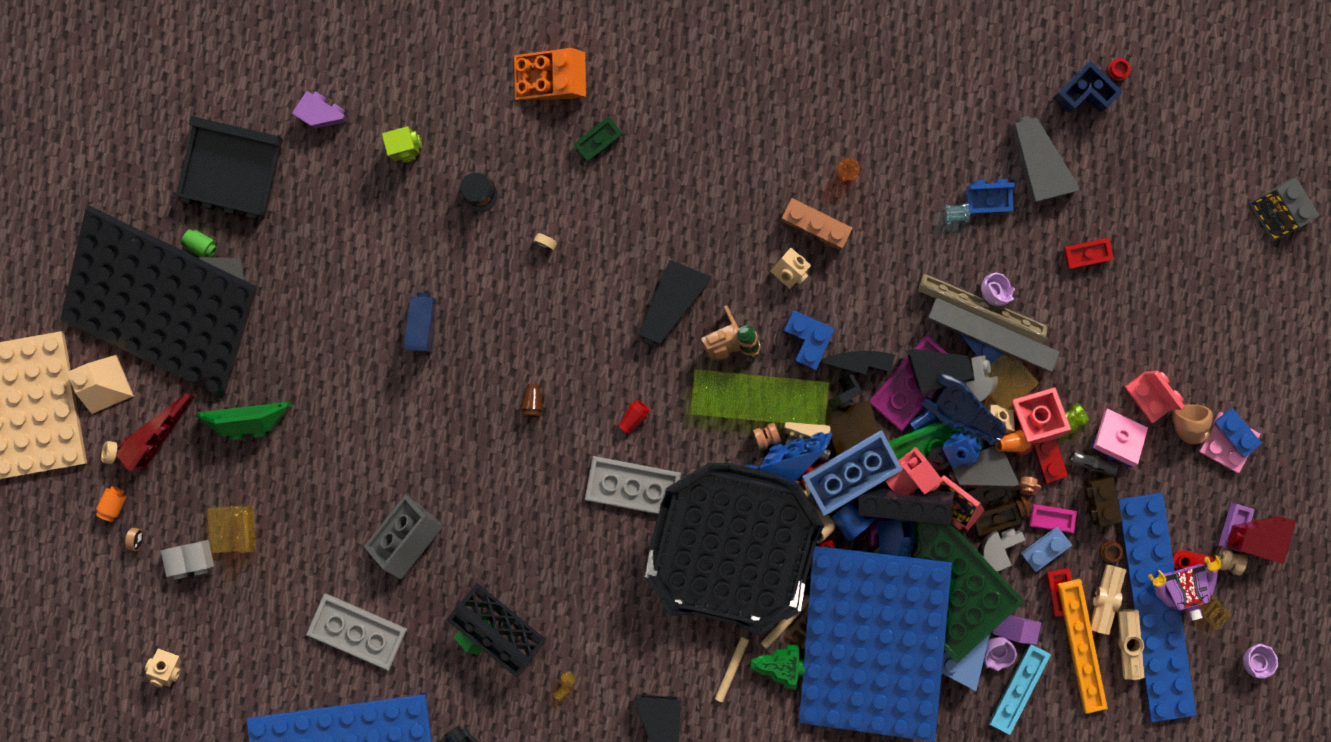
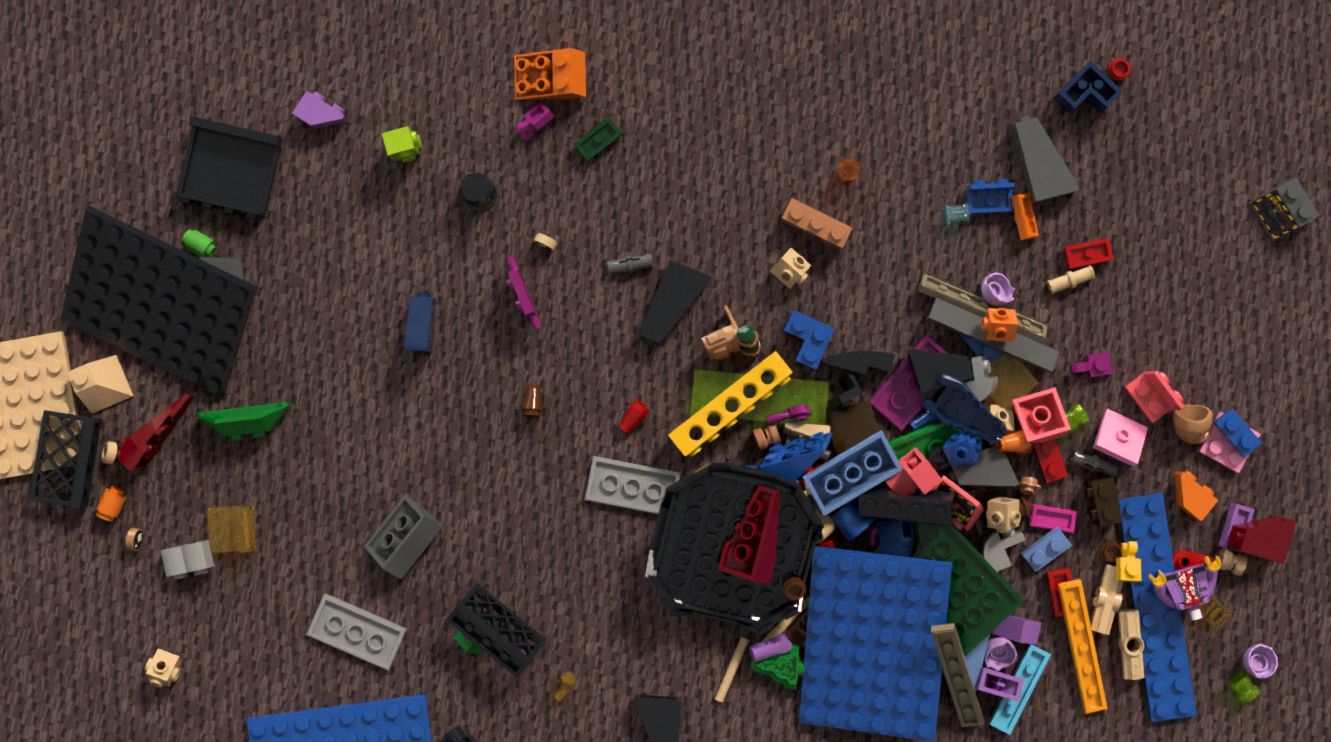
none -> black fence [29,410,102,509]
none -> magenta plate [505,256,542,330]
none -> magenta plate [515,101,554,141]
none -> dark grey pin [607,254,654,275]
none -> yellow brick [668,351,793,457]
none -> dark red wedge [718,485,780,584]
none -> medium lavender bar [749,634,792,662]
none -> magenta plate [767,404,812,424]
none -> reddish brown plate [783,577,806,600]
none -> dark tan tile [931,623,984,727]
none -> medium lavender slope [976,667,1024,702]
none -> orange brick [981,308,1018,342]
none -> tan brick [986,496,1021,533]
none -> orange plate [1011,193,1039,240]
none -> tan pin [1047,265,1095,294]
none -> magenta plate [1071,352,1113,377]
none -> yellow plate [1116,541,1142,582]
none -> orange slope [1174,471,1219,521]
none -> clear neon green wheel [1228,671,1260,703]

